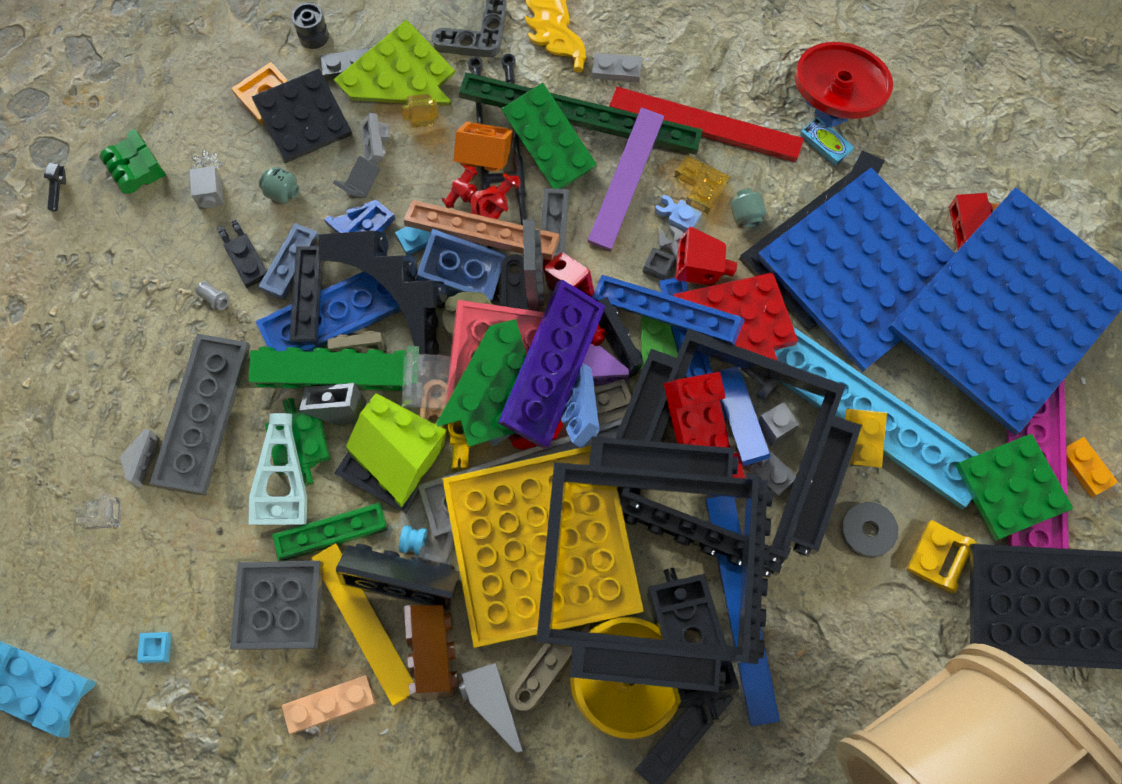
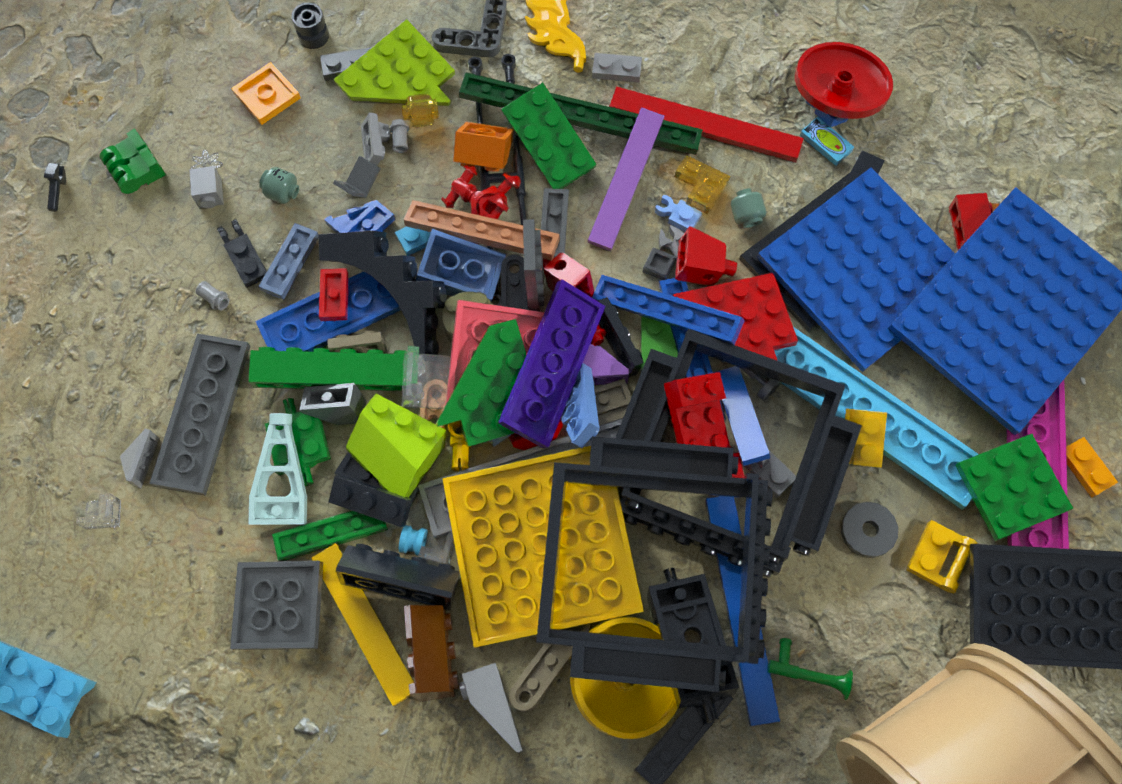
medium azure tile [137,632,172,664] -> none
black plate [251,68,352,163] -> none
light nougat plate [282,675,376,735] -> none
black tile [289,246,323,345] -> none
light grey brick [758,402,800,447] -> none
none -> red plate [319,268,348,321]
none -> black plate [328,475,412,527]
none -> light grey pin [390,119,409,153]
none -> green piece [767,638,853,700]

